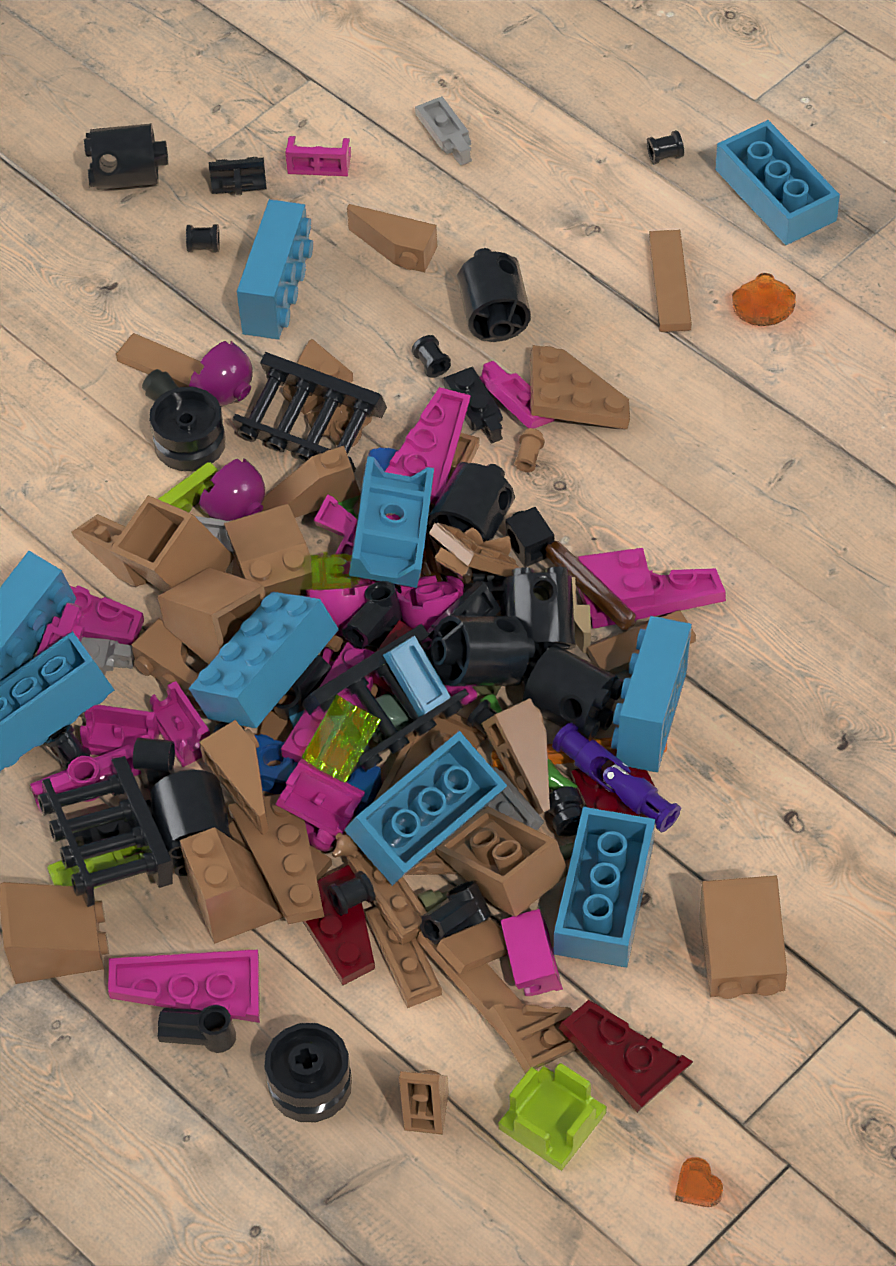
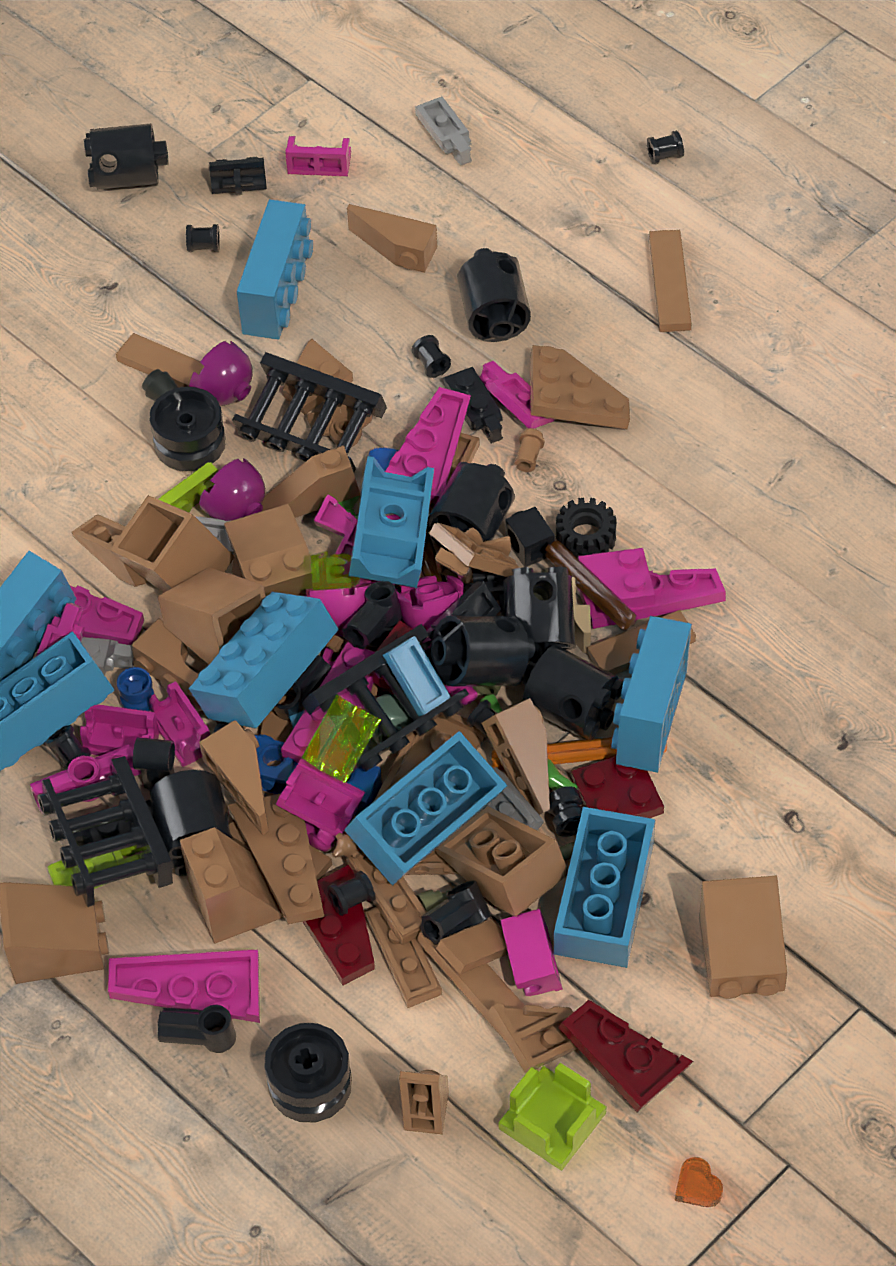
dark purple piece [552,723,681,833] -> none
dark azure brick [715,120,840,245] -> none
clear orange dish [732,273,796,326] -> none
none -> blue wheel [117,667,154,711]
none -> black tyre [556,497,617,558]

